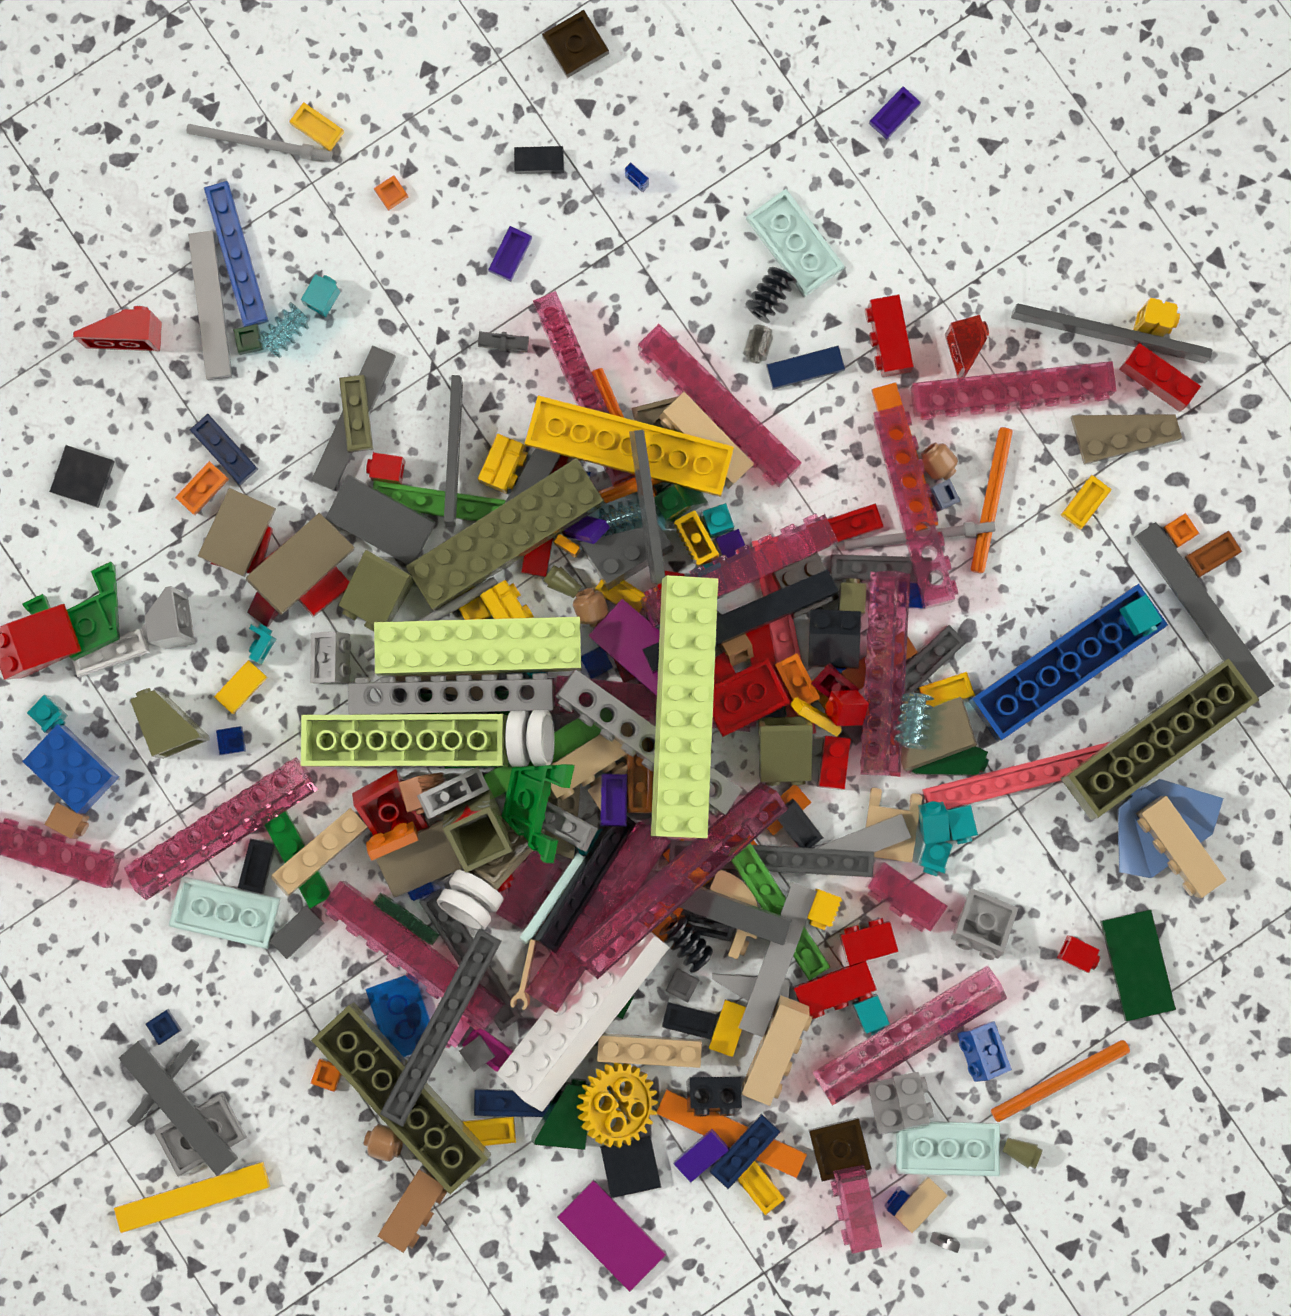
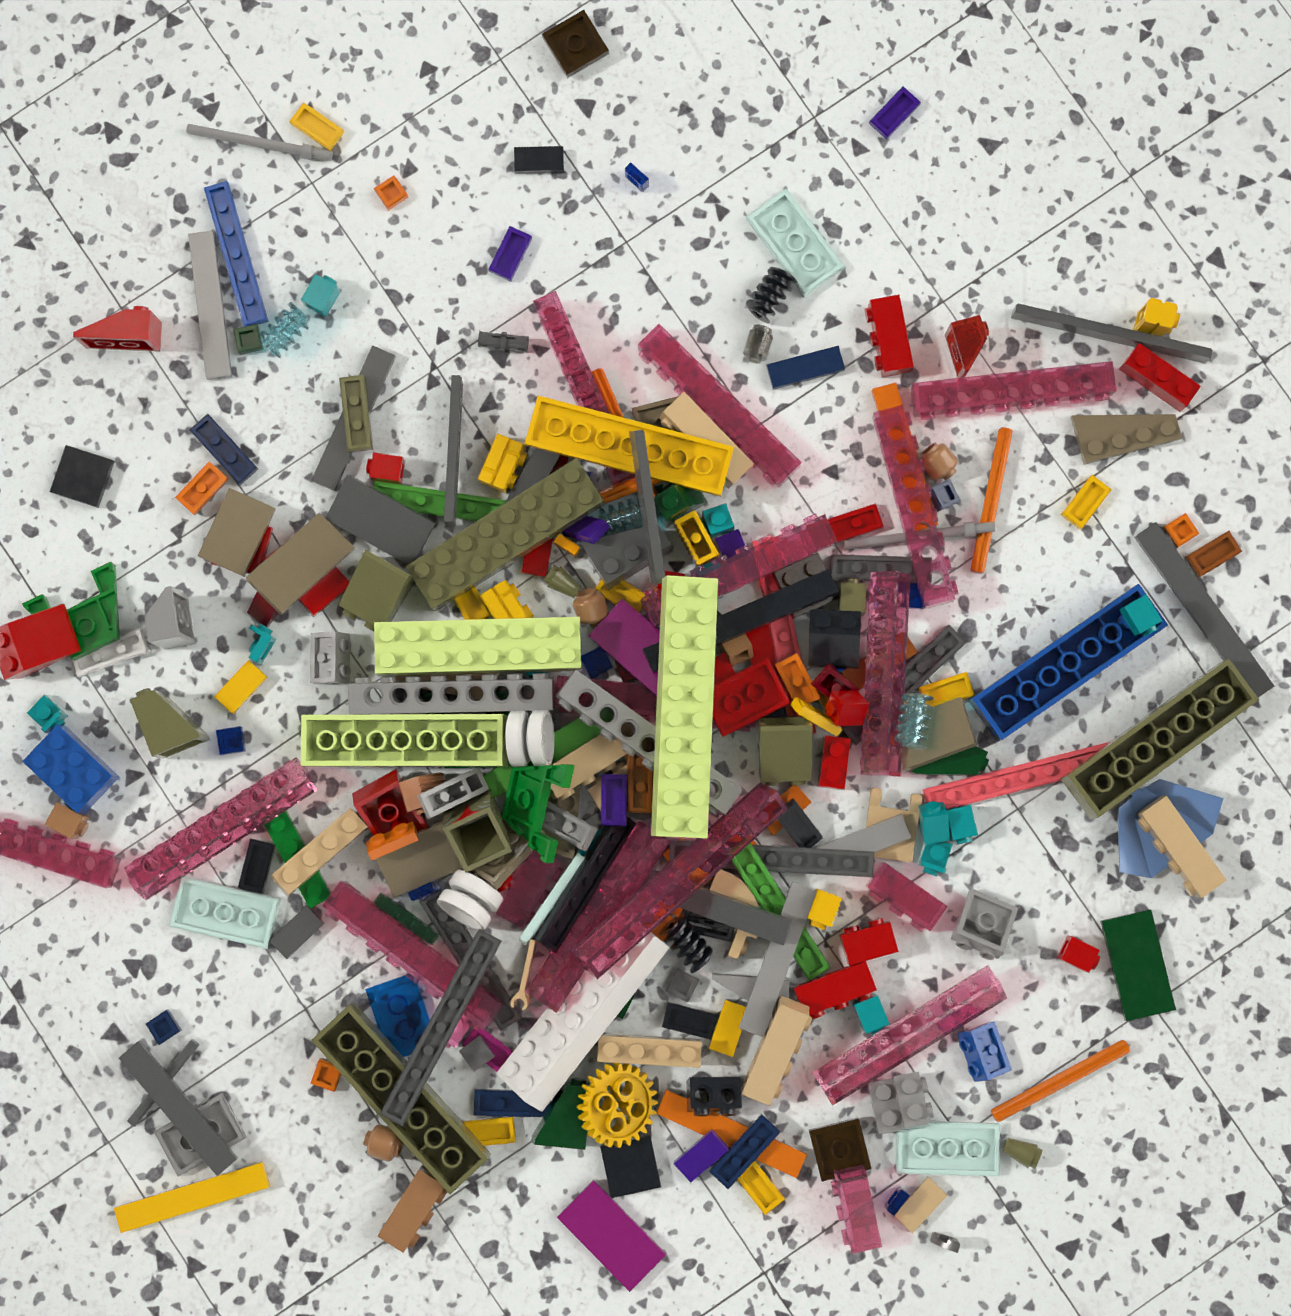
light grey bar [364,576,498,661] -> none

